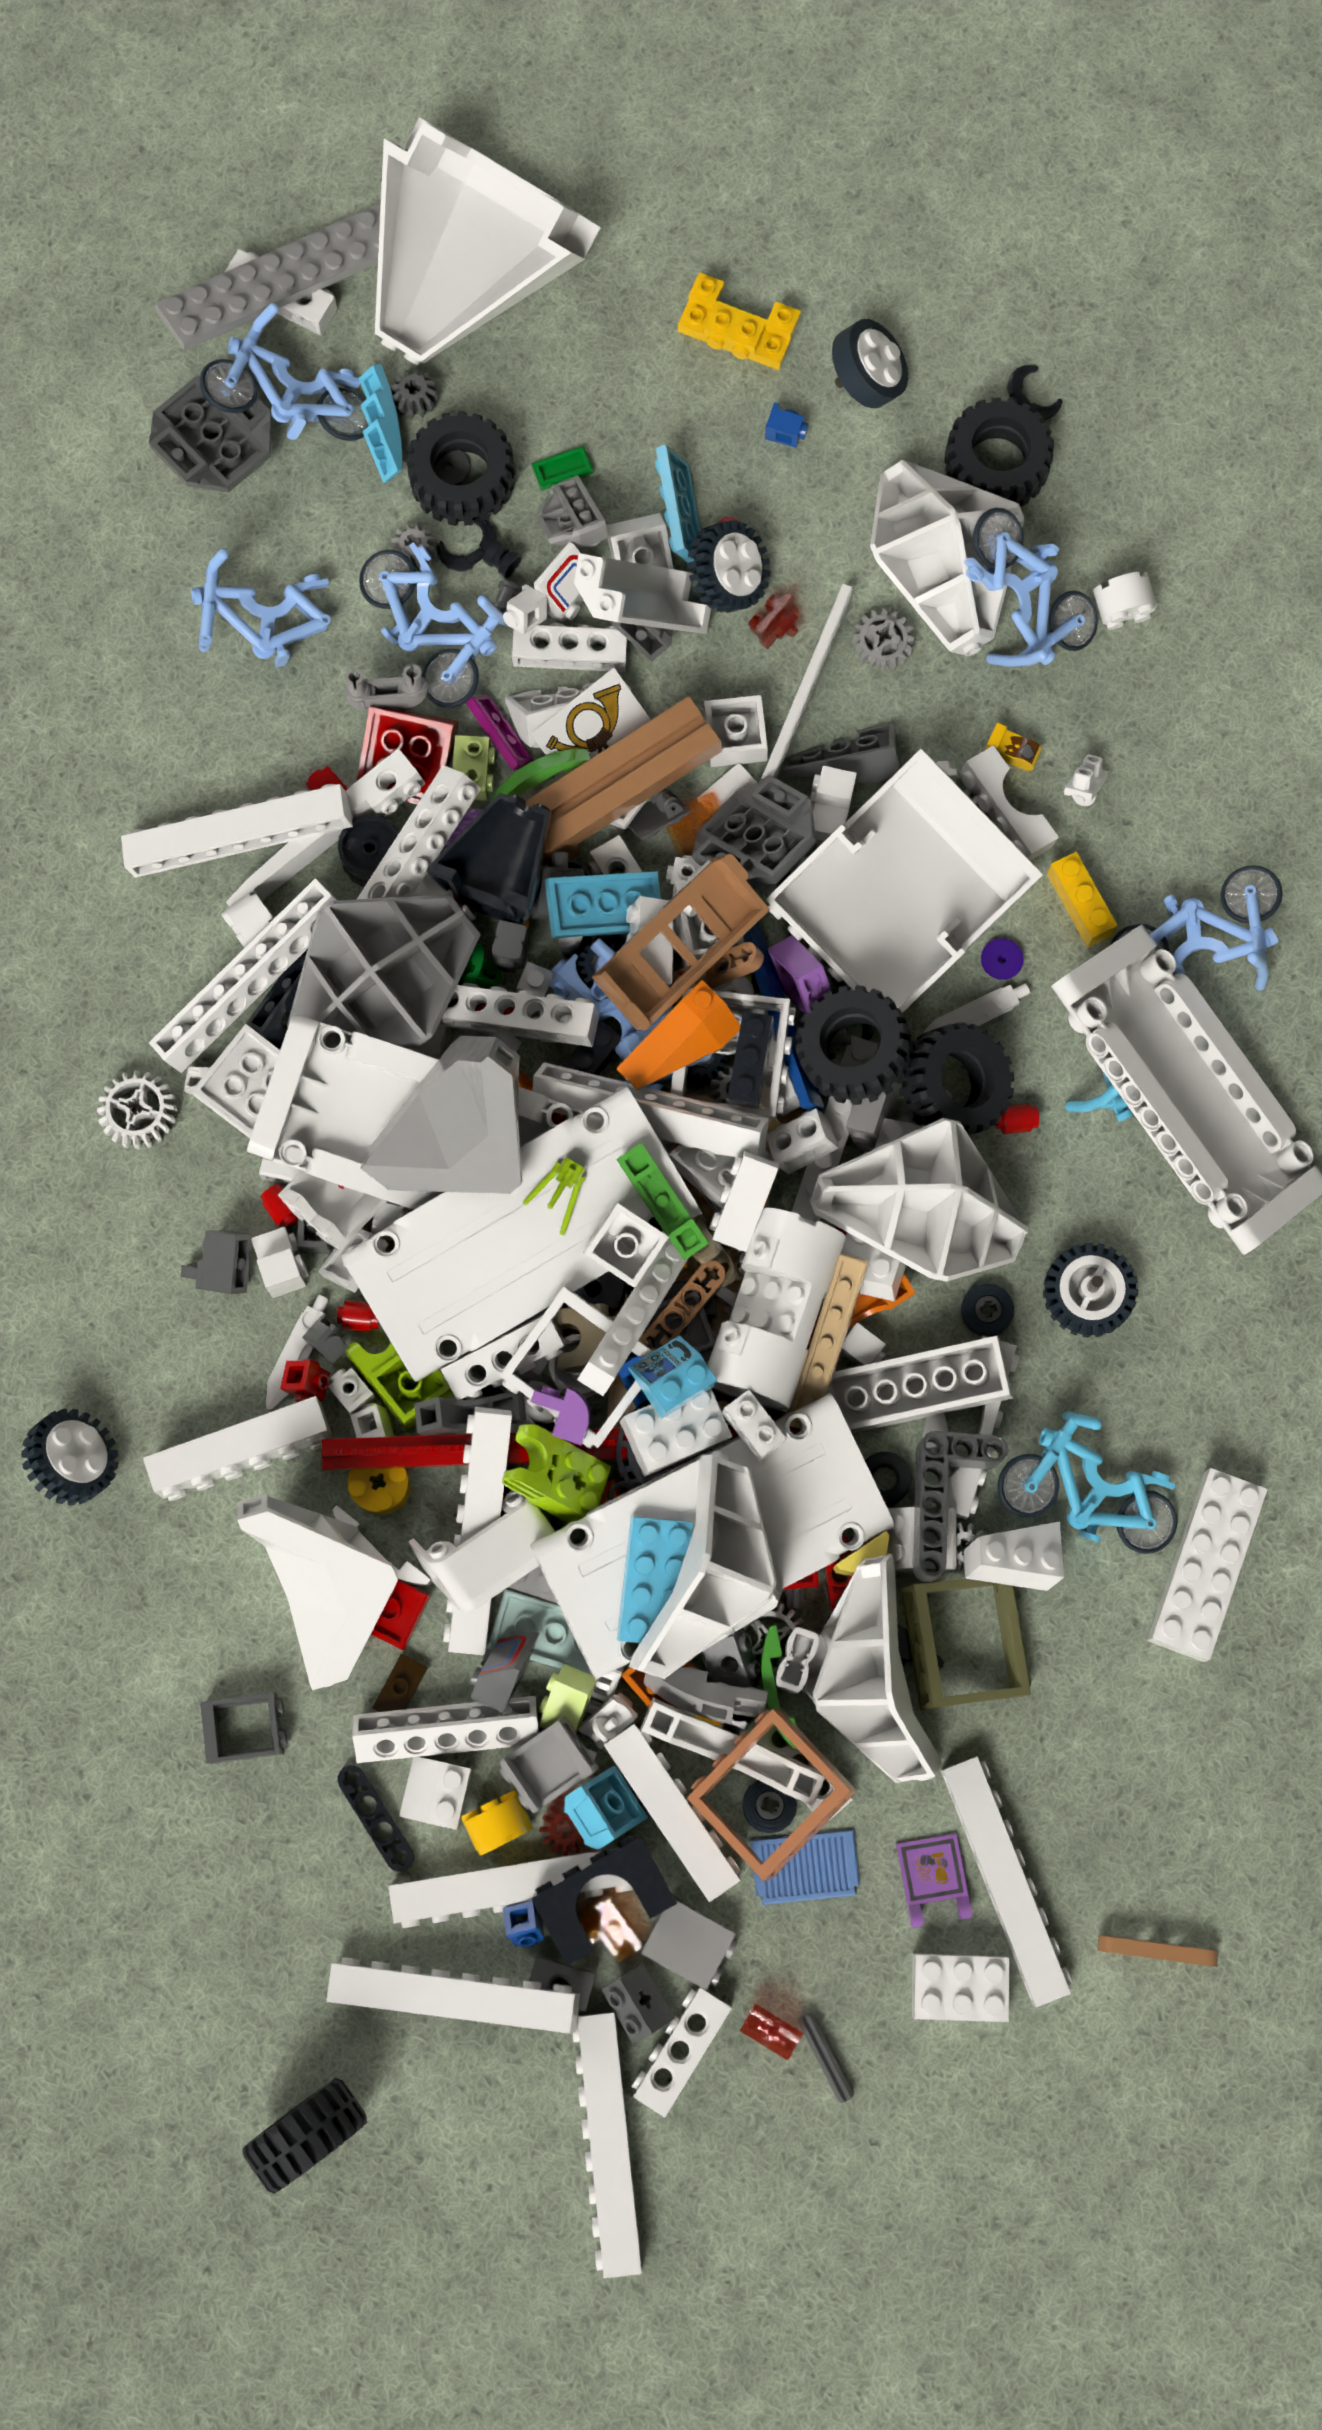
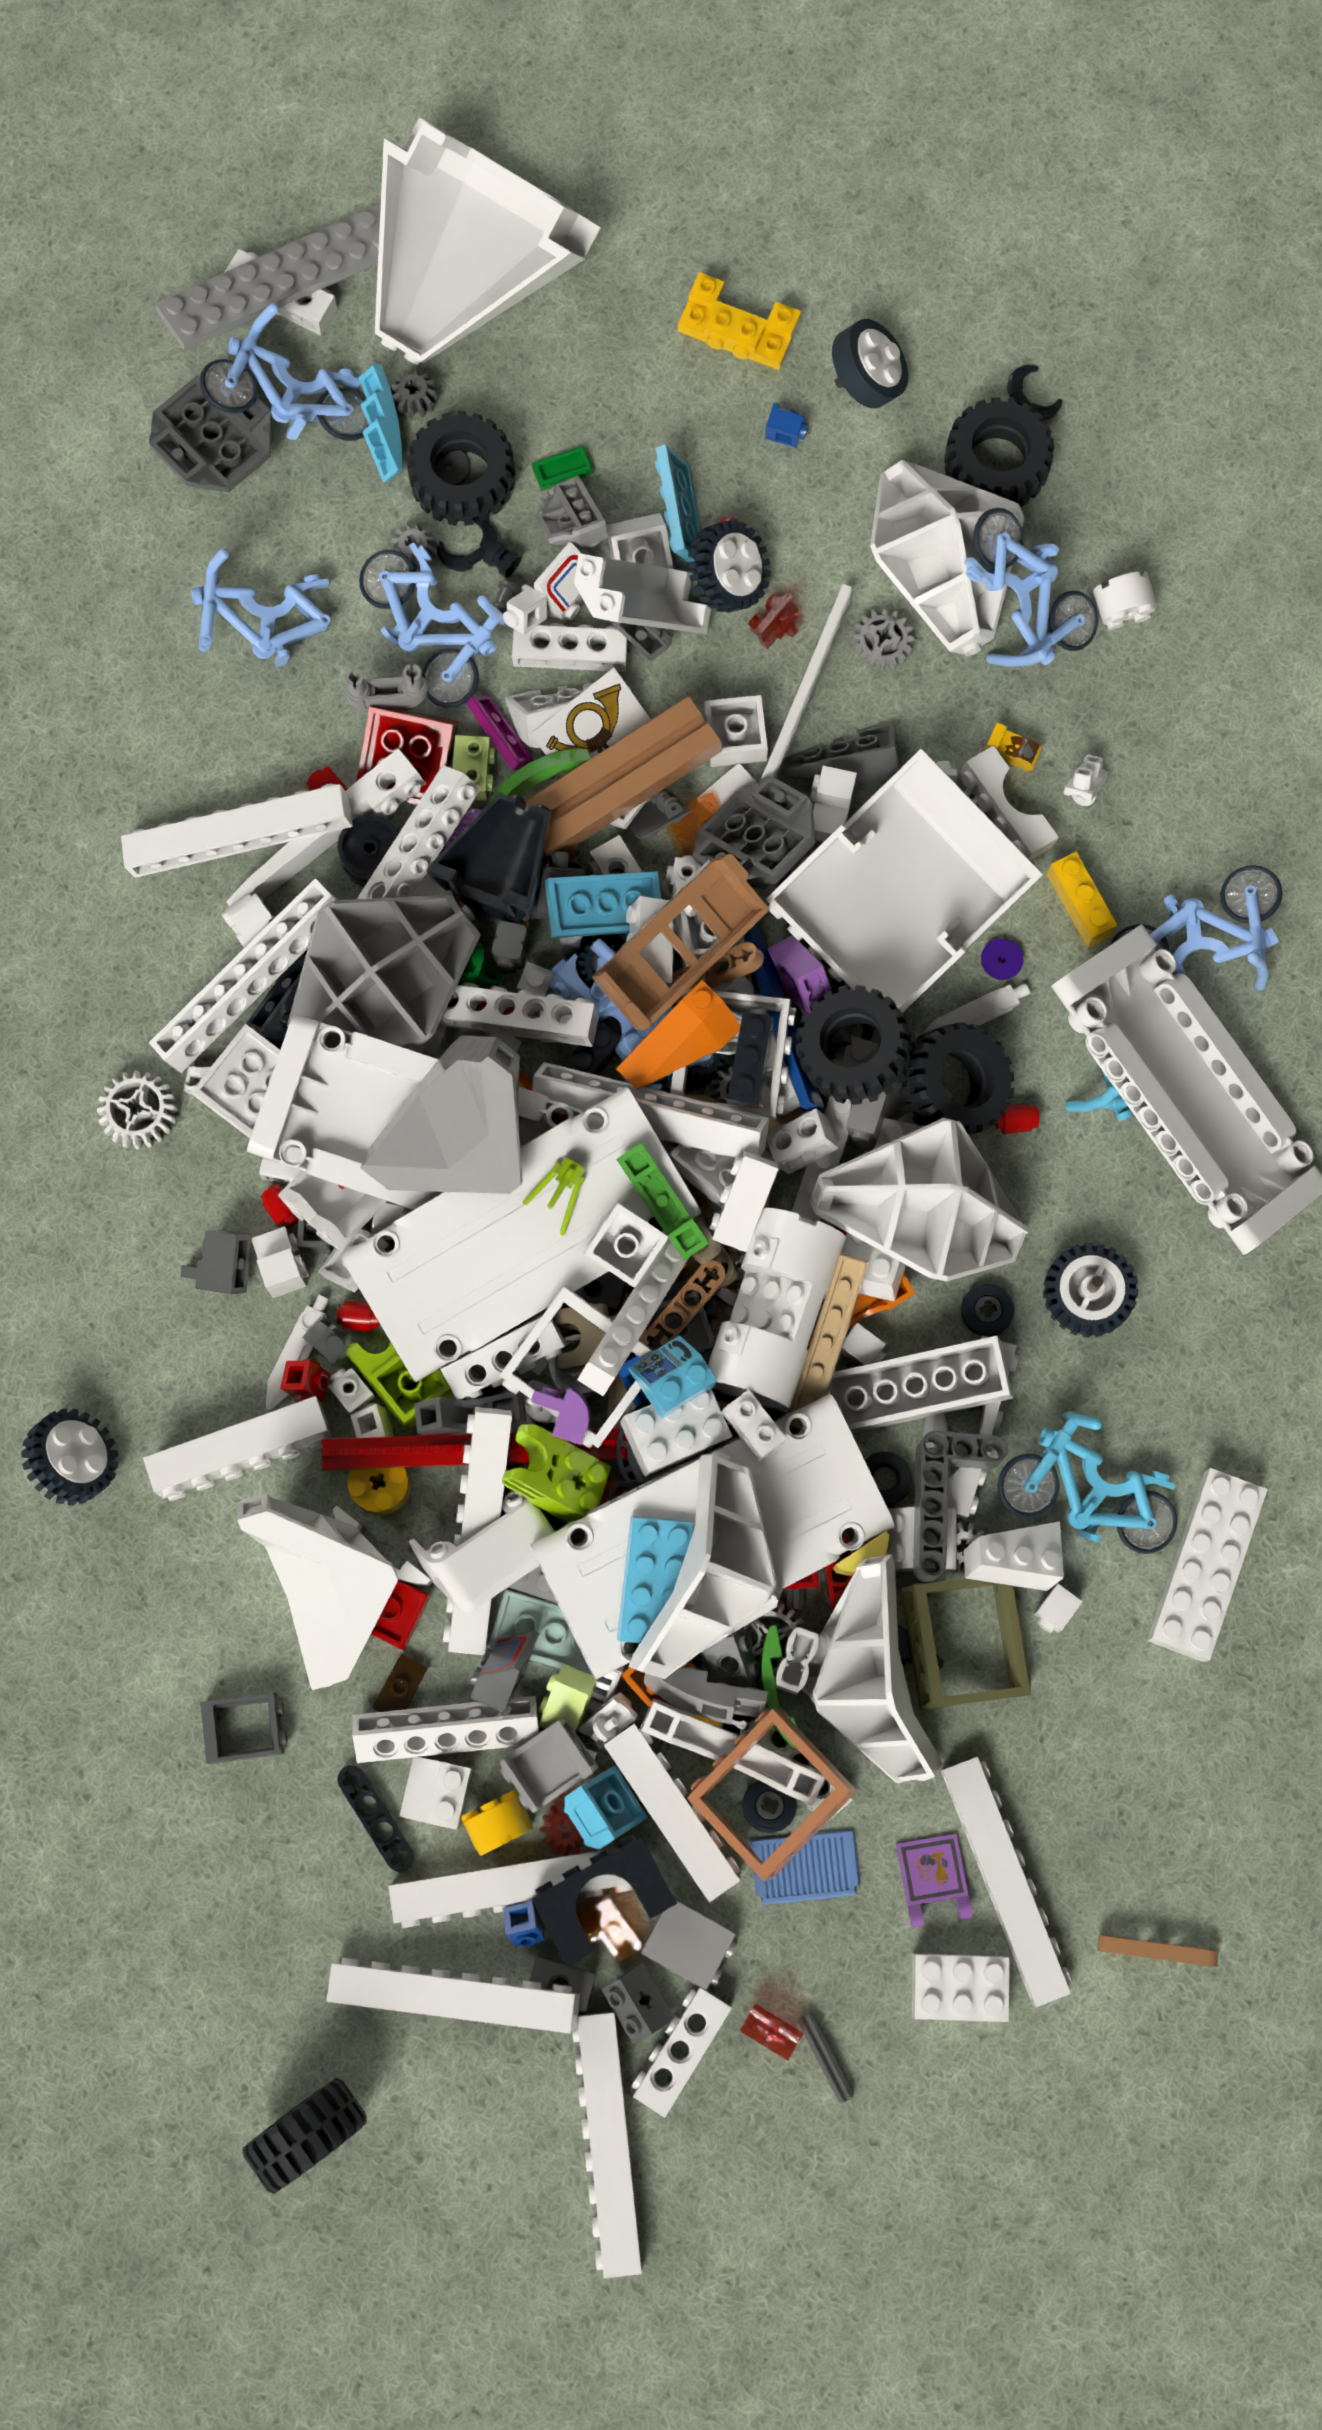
none -> white brick [1033,1584,1082,1633]

